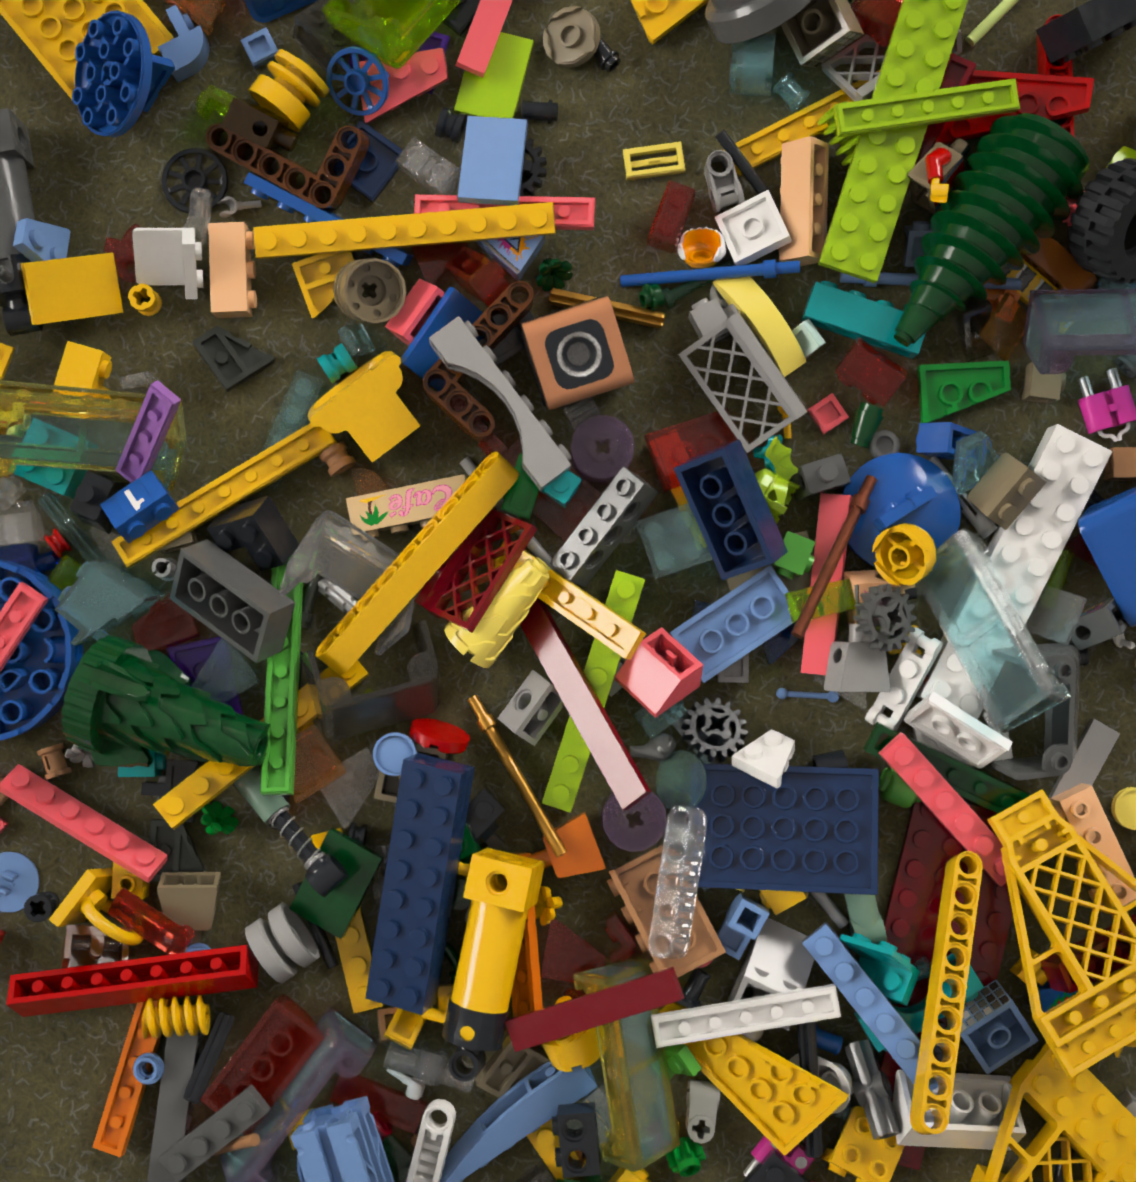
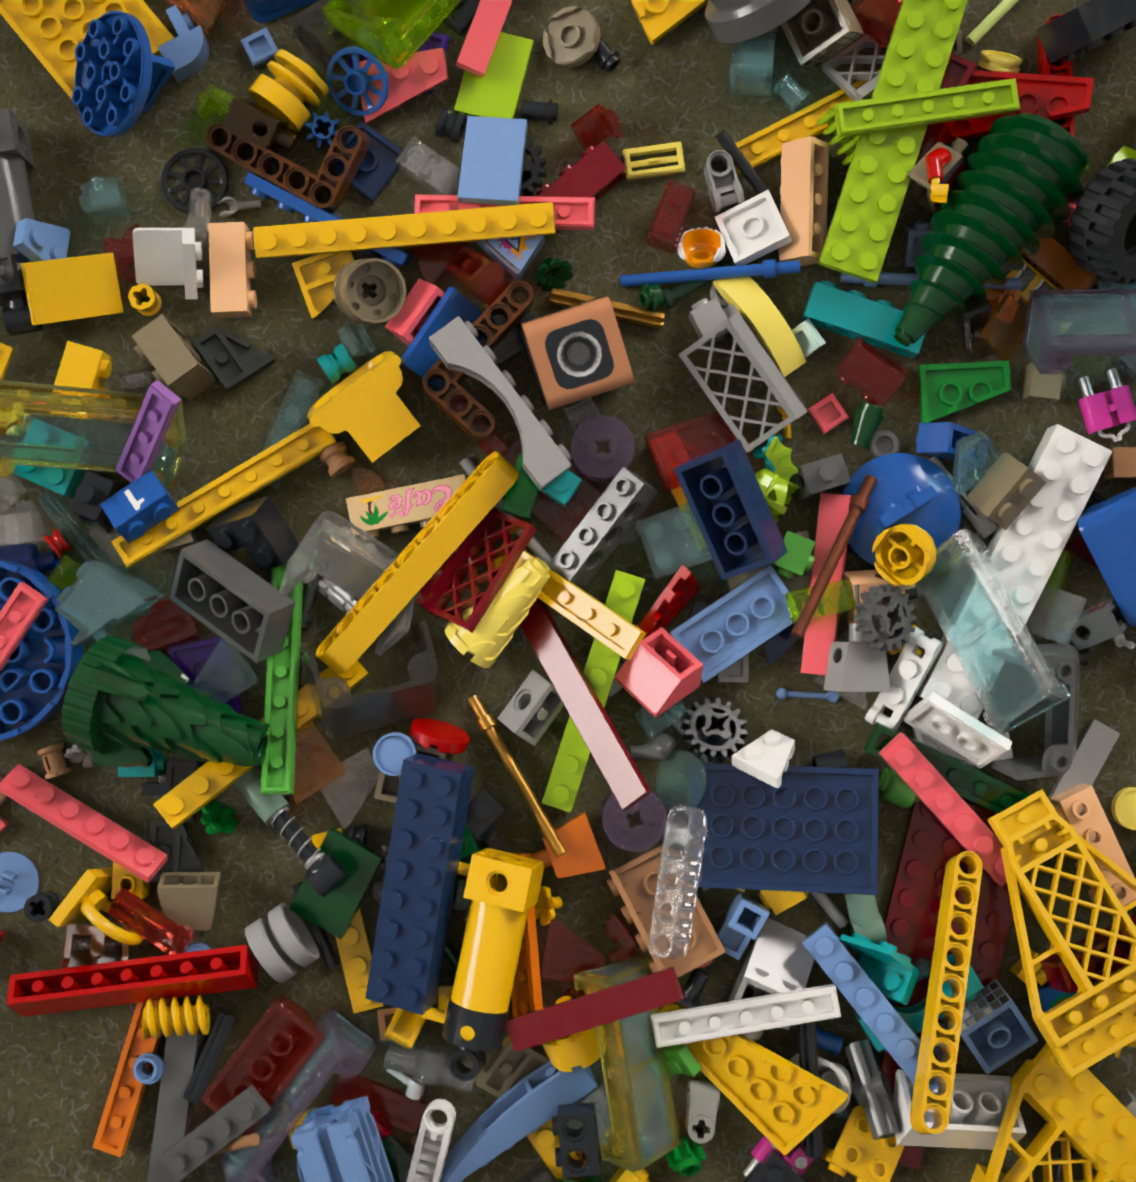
light grey pin [151,558,178,581] -> none
none -> clear light blue brick [79,177,129,221]
none -> dark tan brick [132,314,218,401]
none -> blue gear [304,111,340,150]
none -> dark red brick [536,141,627,233]
none -> clear red bracket [570,104,623,150]
none -> red wing [636,564,701,639]
none -> light yellow piece [978,50,1022,73]

